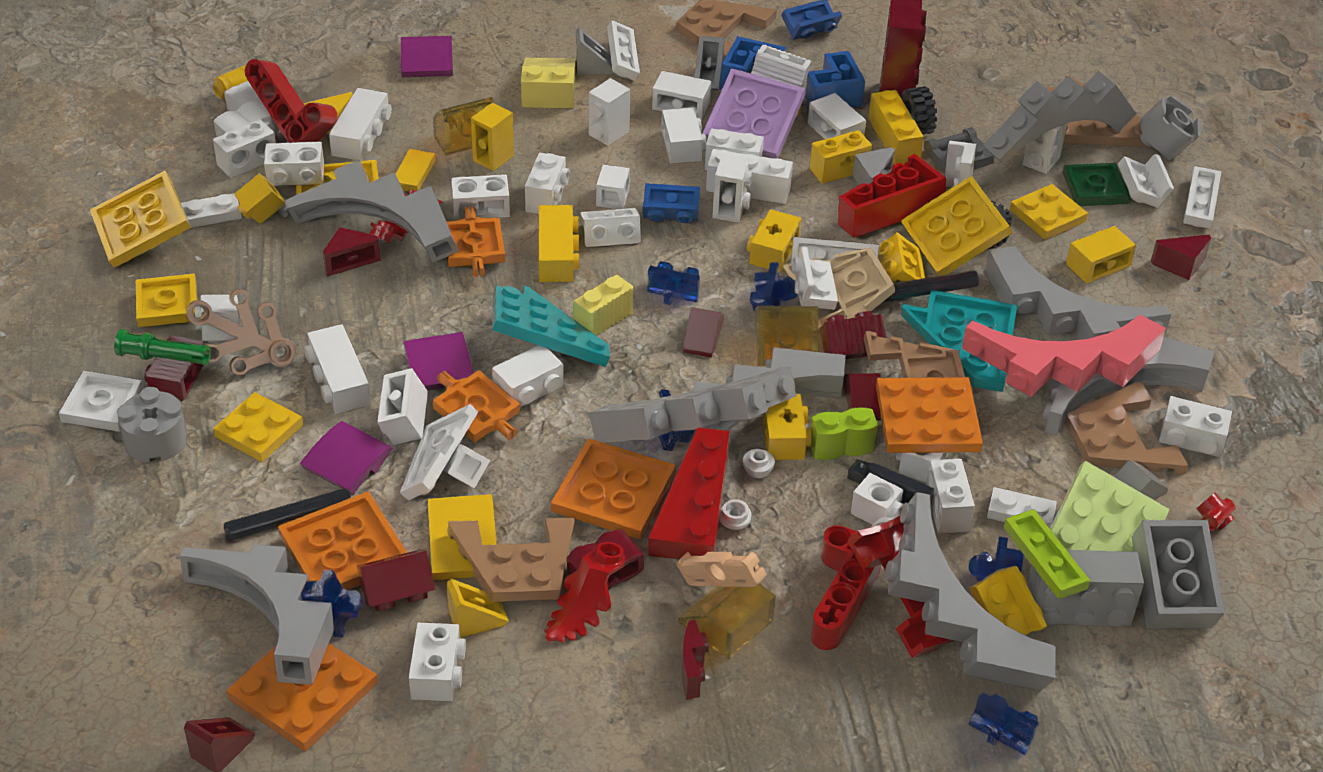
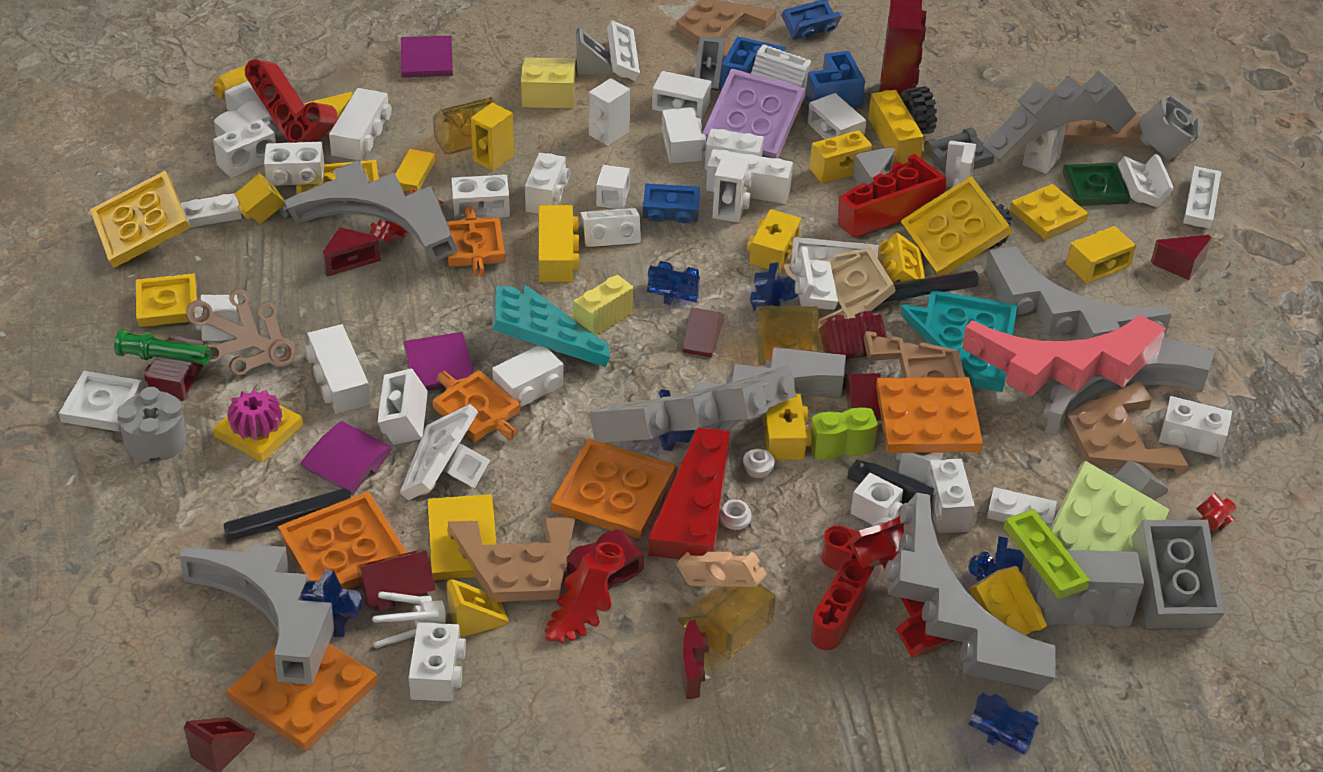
none -> dark pink gear [227,389,282,441]
none -> white plant [372,592,446,649]

